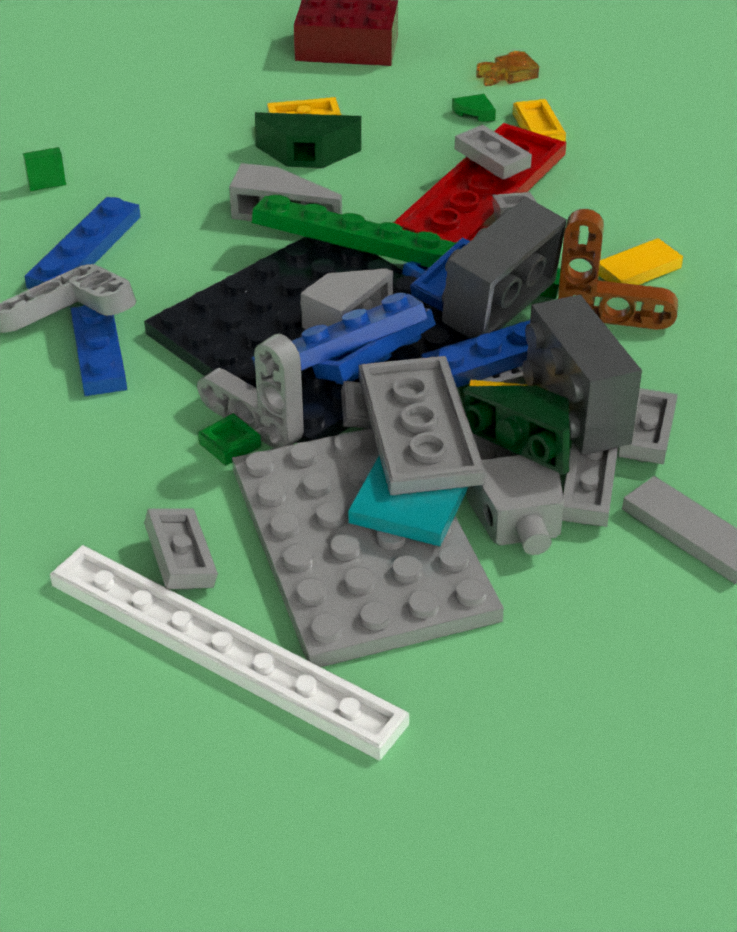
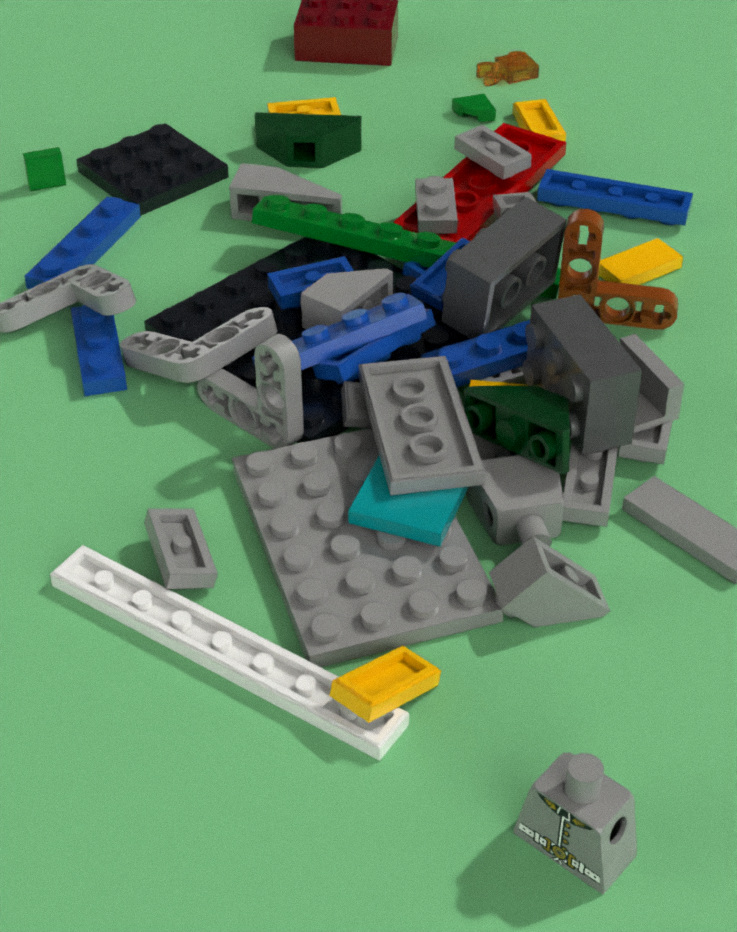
green tile [198,413,261,466] -> none
none -> black plate [76,123,229,216]
none -> light grey beam [120,307,278,383]
none -> blue plate [267,256,354,310]
none -> yellow tile [329,646,441,723]
none -> light grey plate [415,176,458,234]
none -> light grey slope [489,536,610,627]
none -> light grey torso [514,753,637,895]
none -> blue plate [537,169,693,226]
none -> light grey panel [620,334,684,433]

